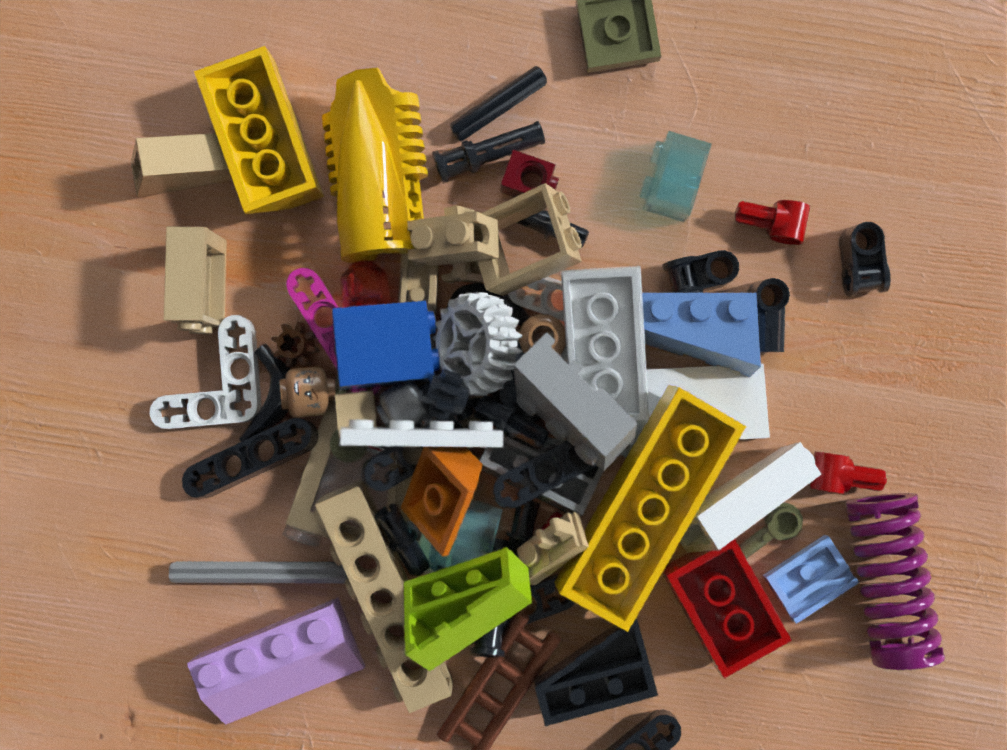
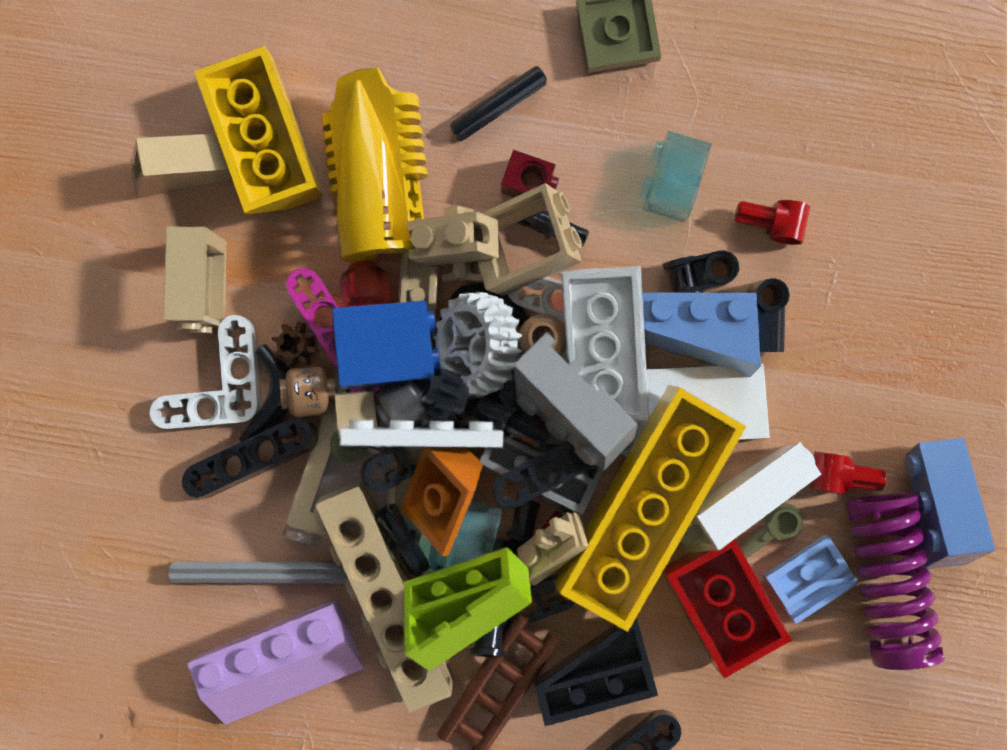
black pin [432,121,545,184] -> none
black piece [839,222,891,297] -> none
none -> medium blue wedge [905,438,996,569]

